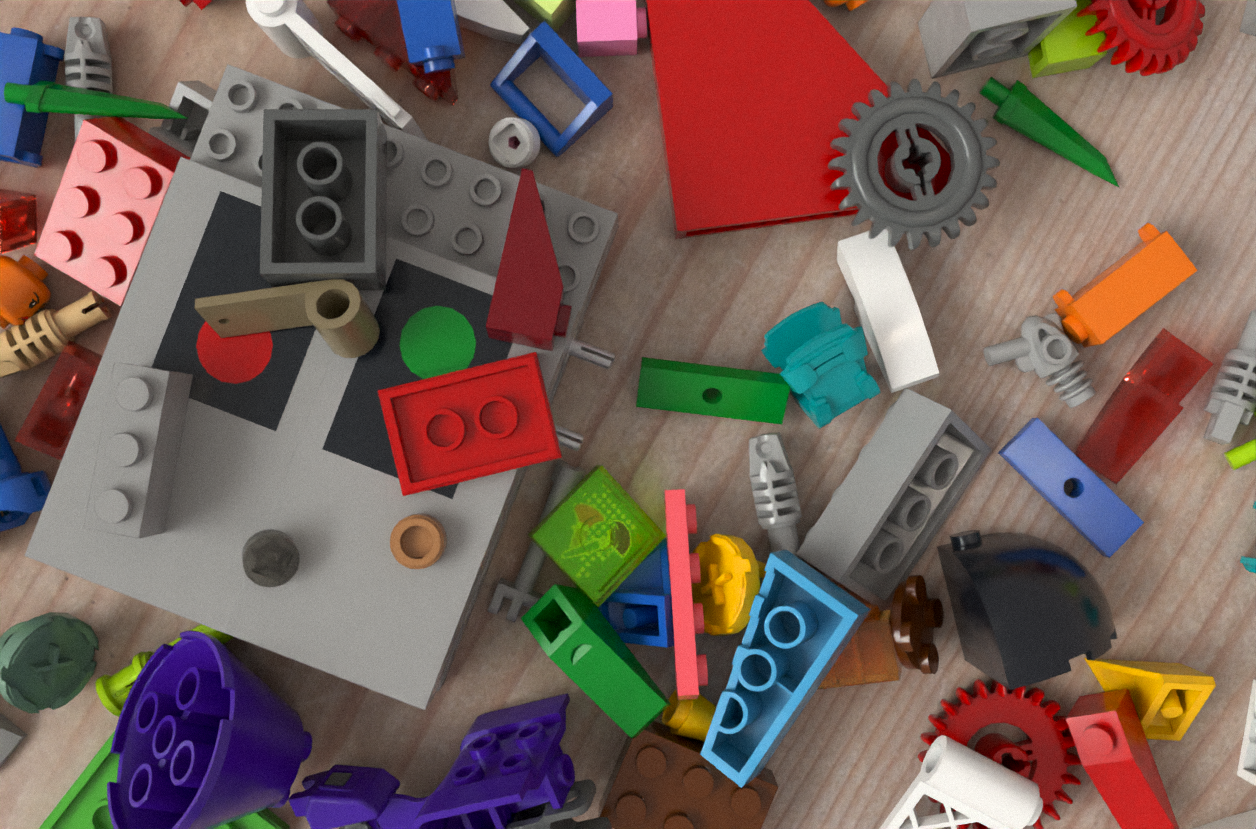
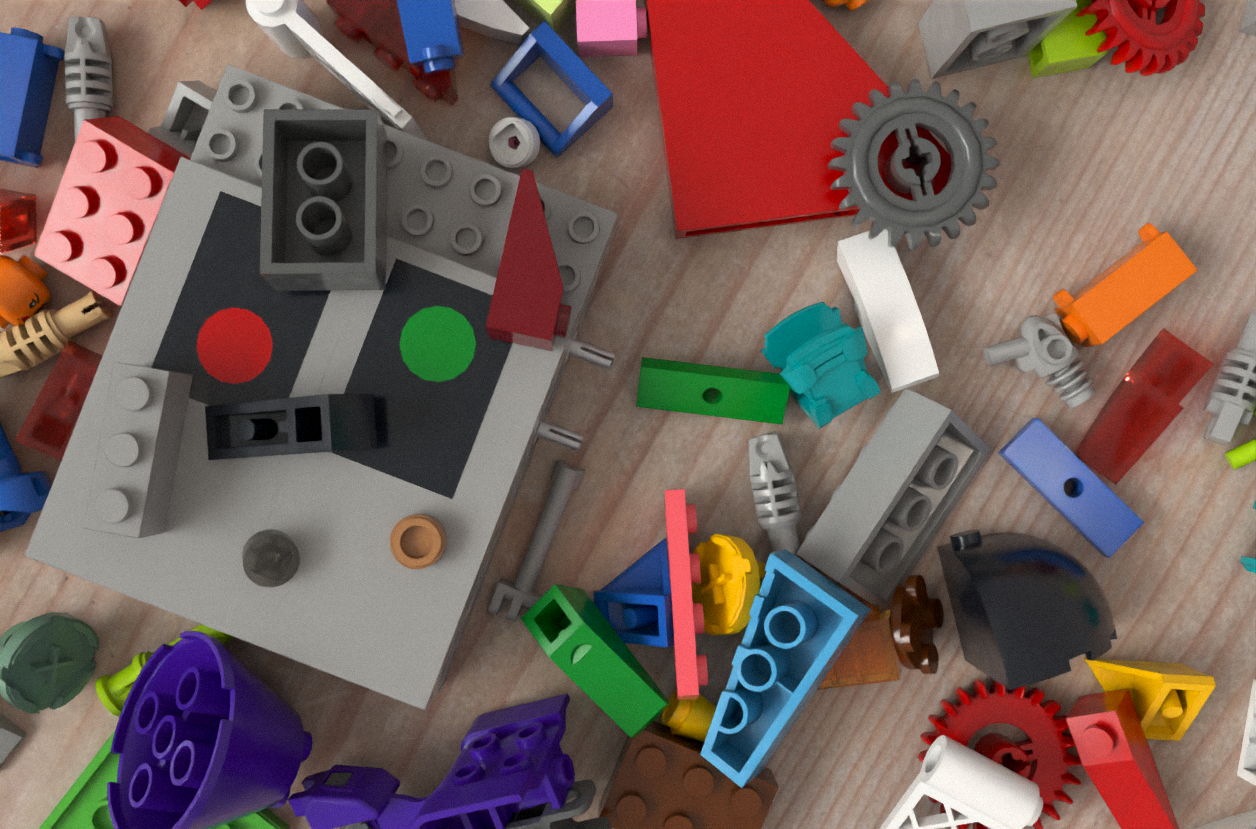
green bar [4,80,187,119] -> none
dark tan door [195,279,380,358] -> none
red tile [378,352,563,496] -> none
clear neon green tile [528,465,666,607] -> none
green bar [979,77,1119,187] -> none
none -> black slope [205,394,377,460]

